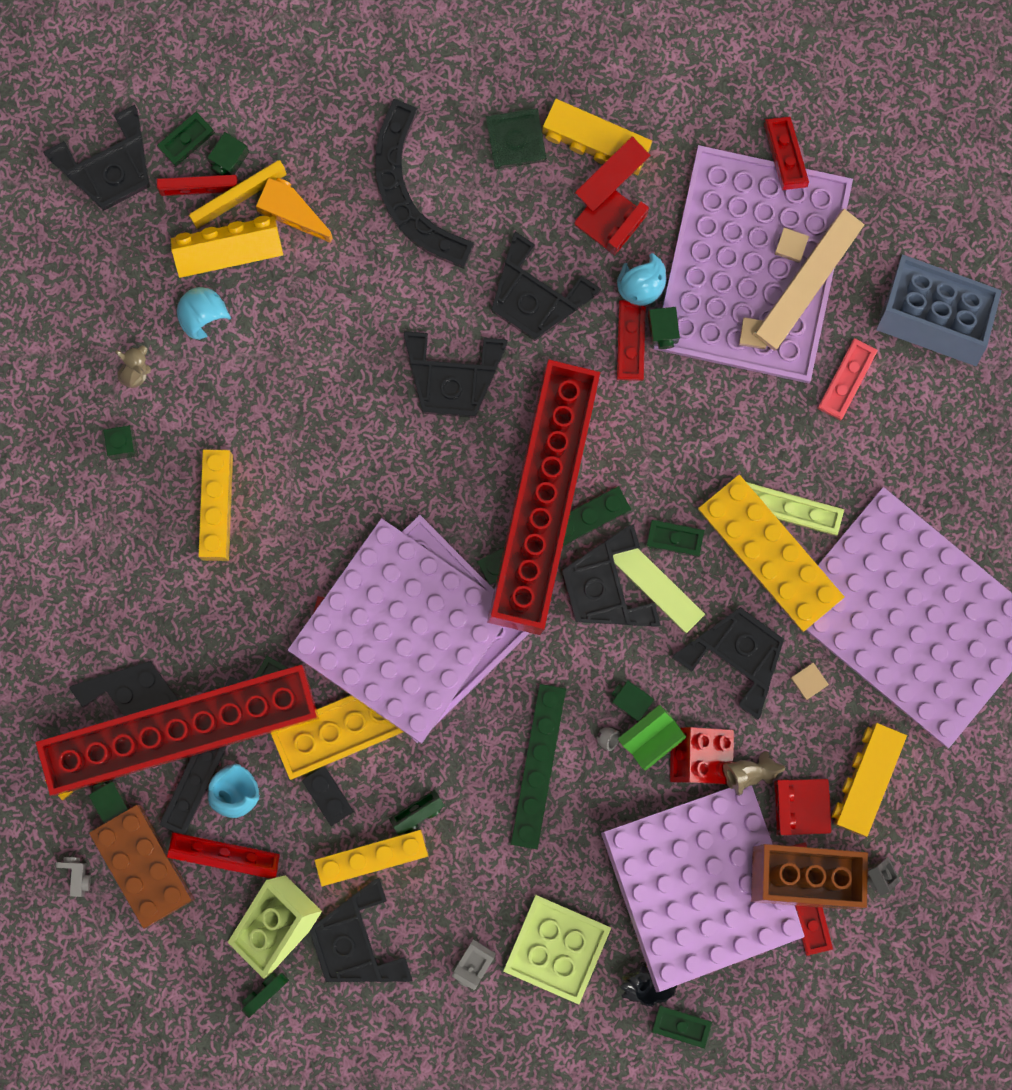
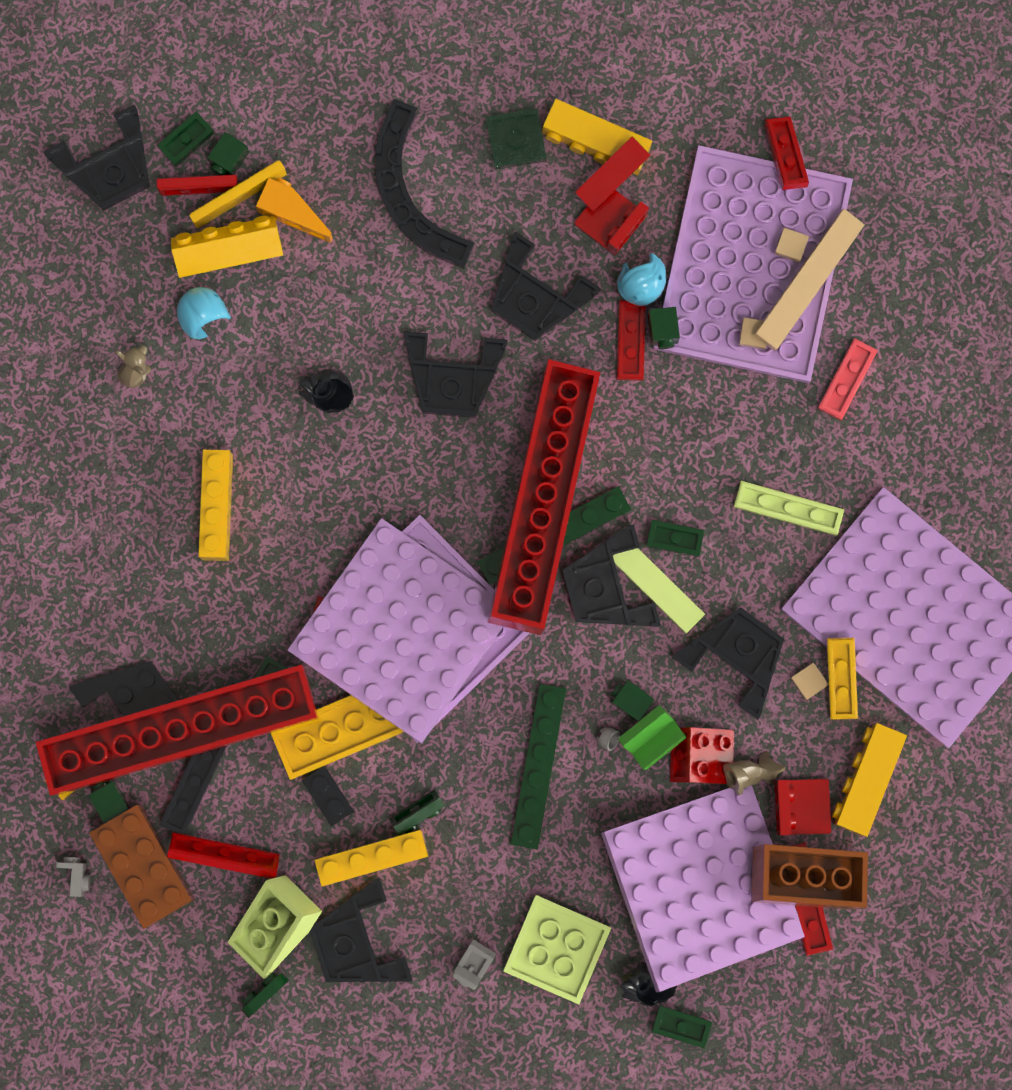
dark green brick [103,425,138,461] -> none
medium azure piece [207,763,260,818] -> none
yellow plate [698,474,845,632] -> none
dark grey plate [867,857,901,896] -> none
sand blue slope [876,254,1002,366] -> none
none -> black hair [299,369,354,413]
none -> yellow tile [827,637,858,719]

